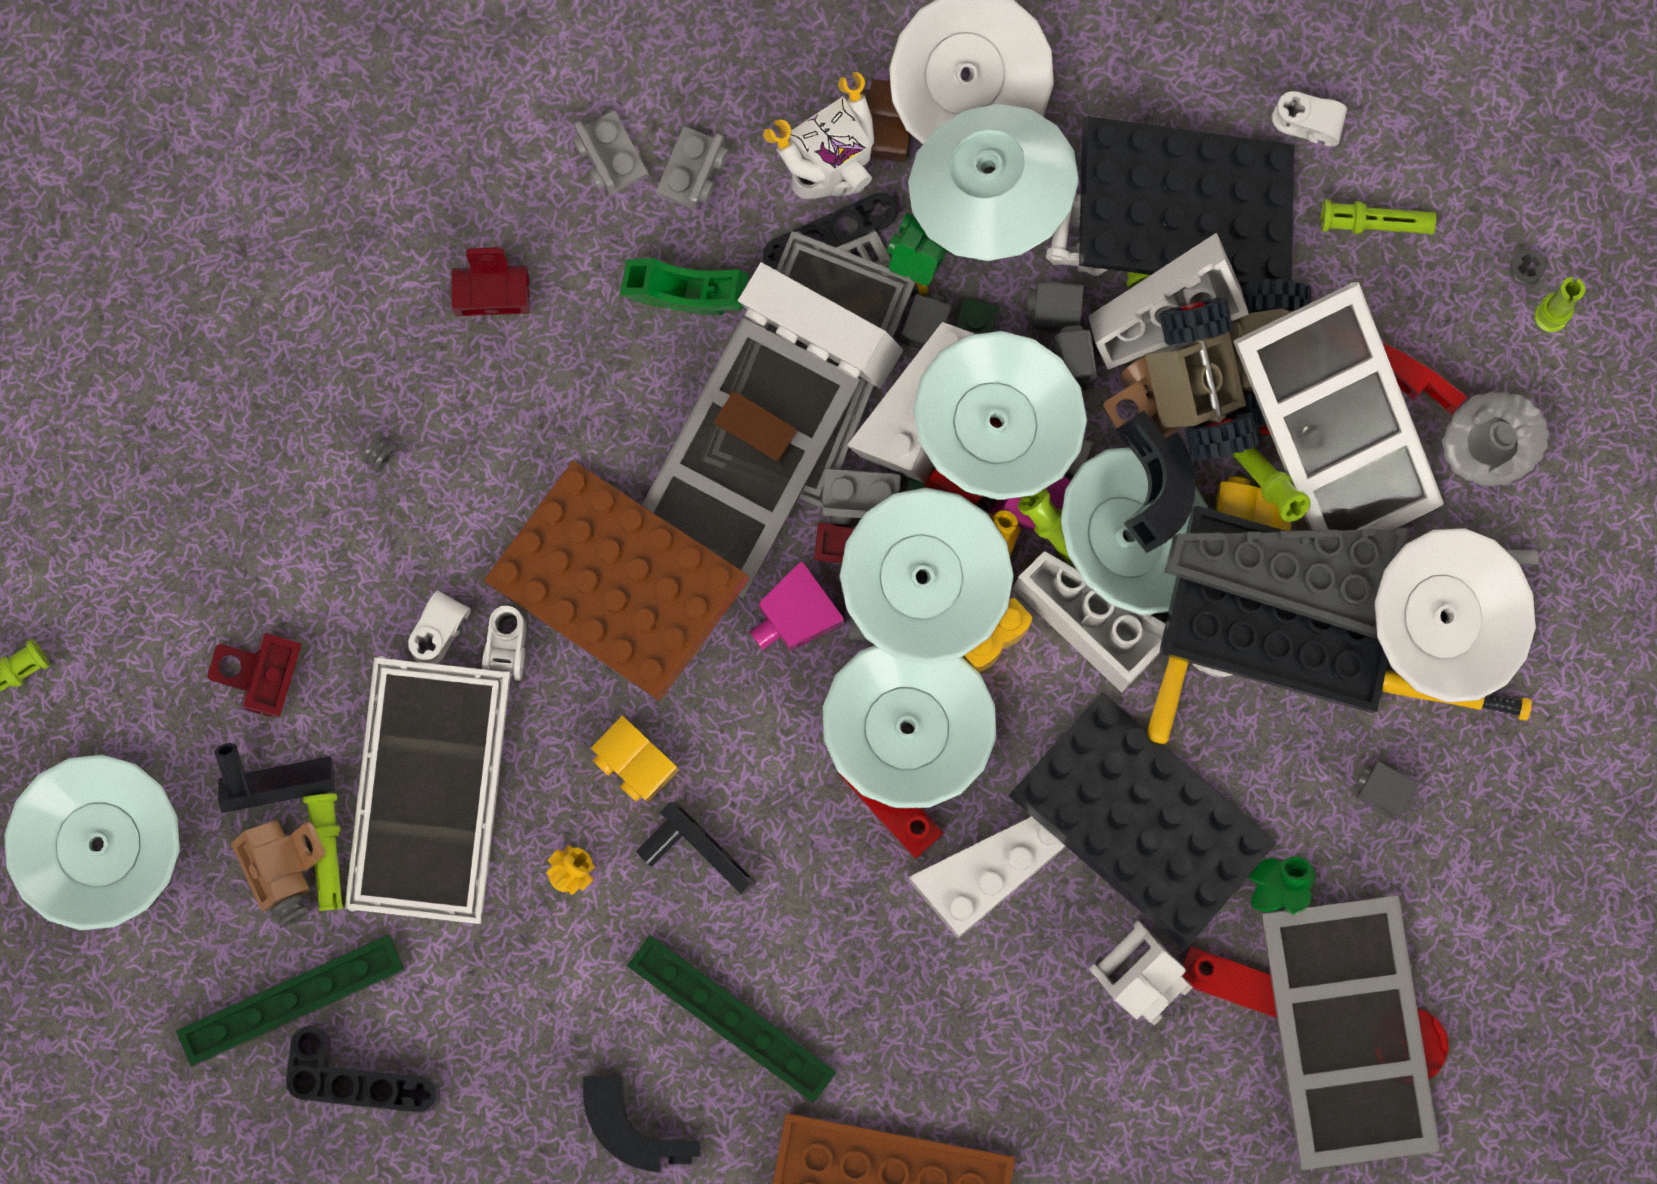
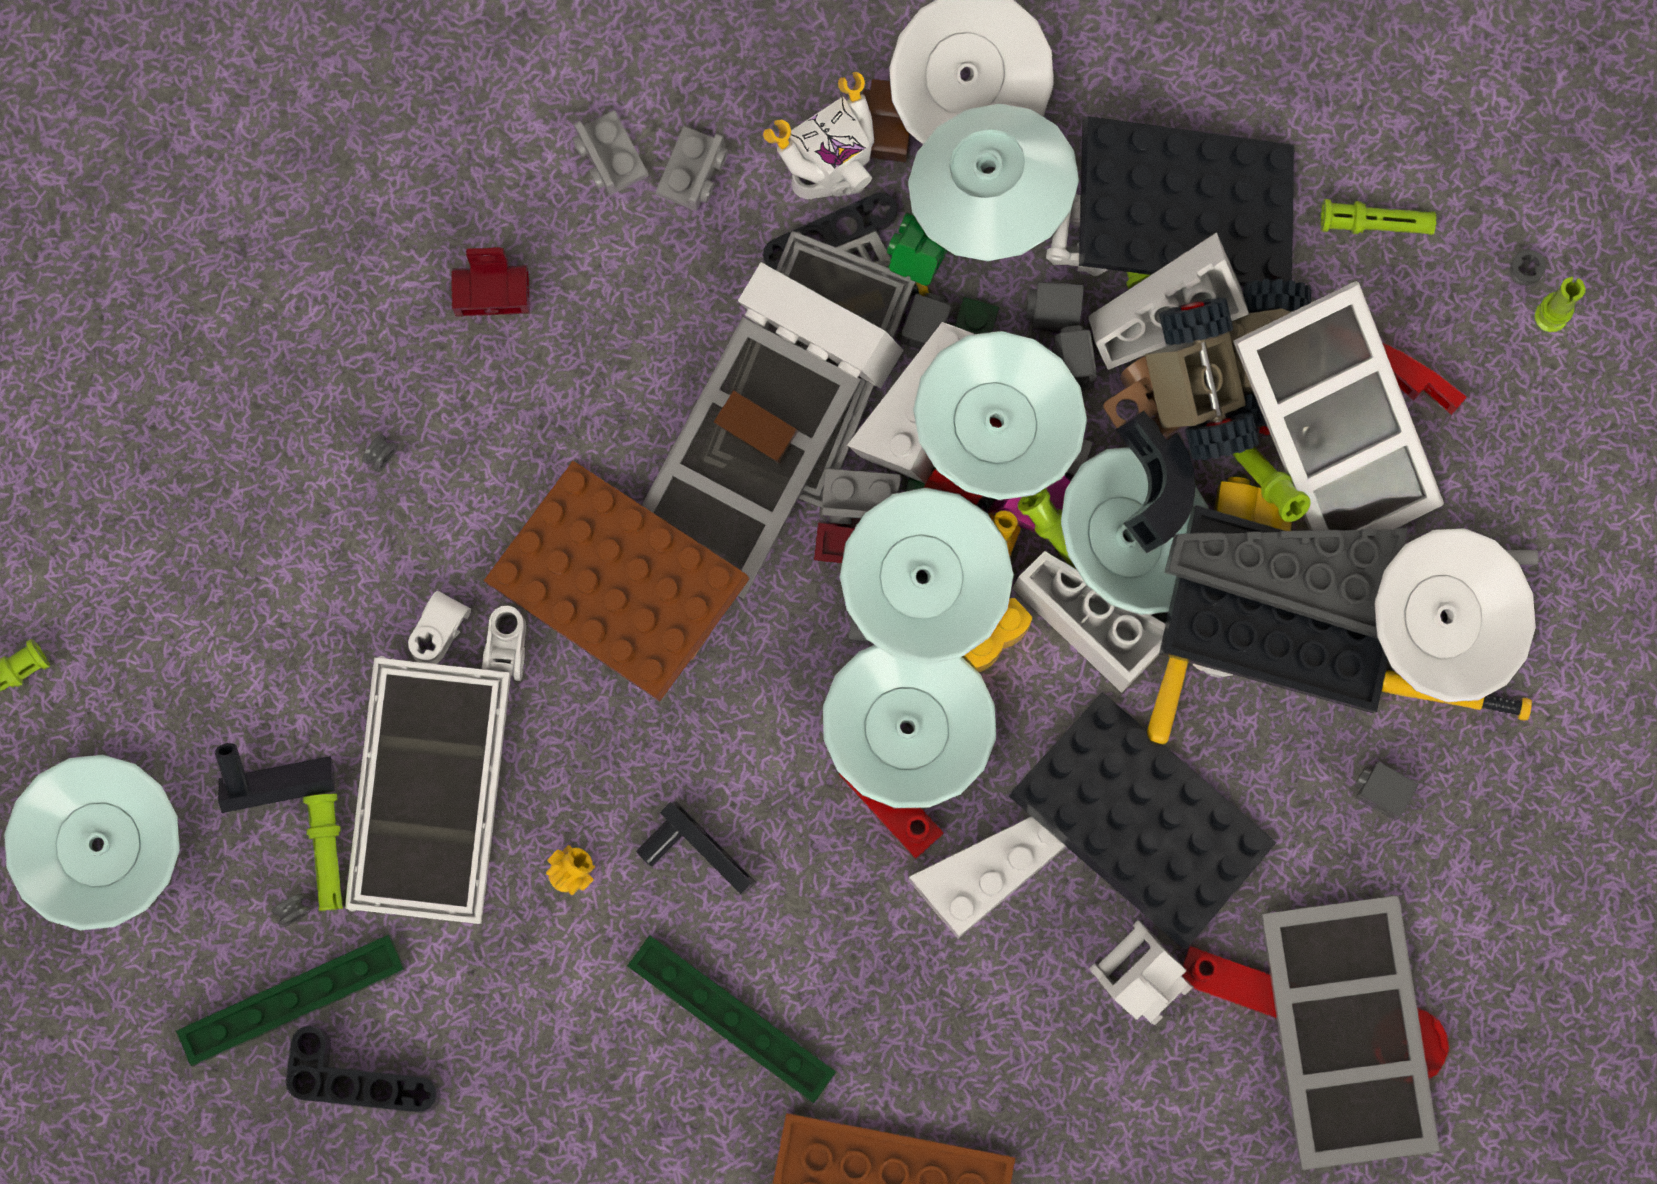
dark red piece [207,633,302,718] -> none
medium nougat piece [231,820,325,912] -> none
black arch [583,1076,701,1172] -> none
yellow brick [590,715,679,803] -> none
green arch [620,258,749,315] -> none
dark pink torso [749,561,844,651] -> none
green plate [1247,856,1315,915] -> none
white piece [1272,91,1347,146] -> none
light grey piece [1442,391,1549,486] -> none

